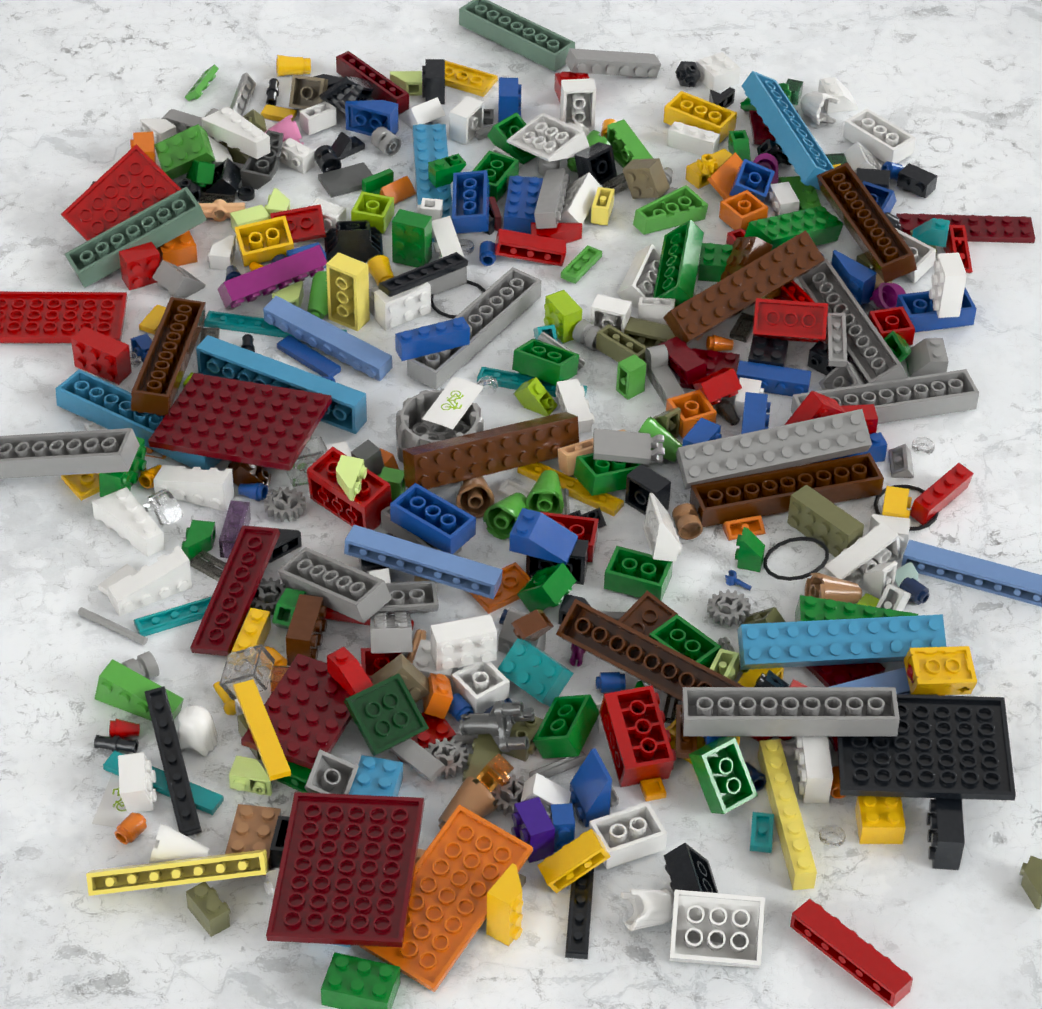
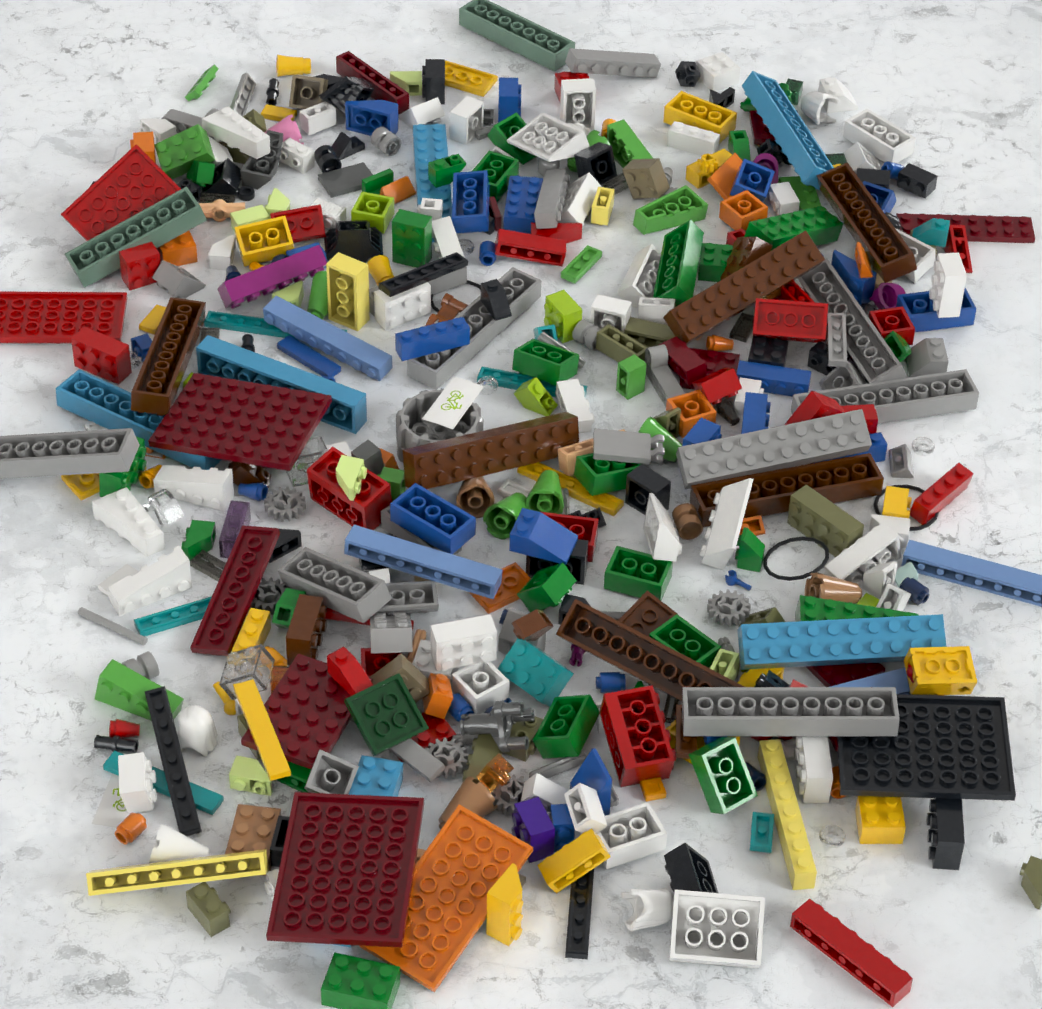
none -> dark orange flag [425,293,468,326]
none -> black slope [480,279,512,321]
none -> white brick [564,783,608,834]
none -> white slope [699,478,753,570]
none -> orange slope [854,242,873,278]

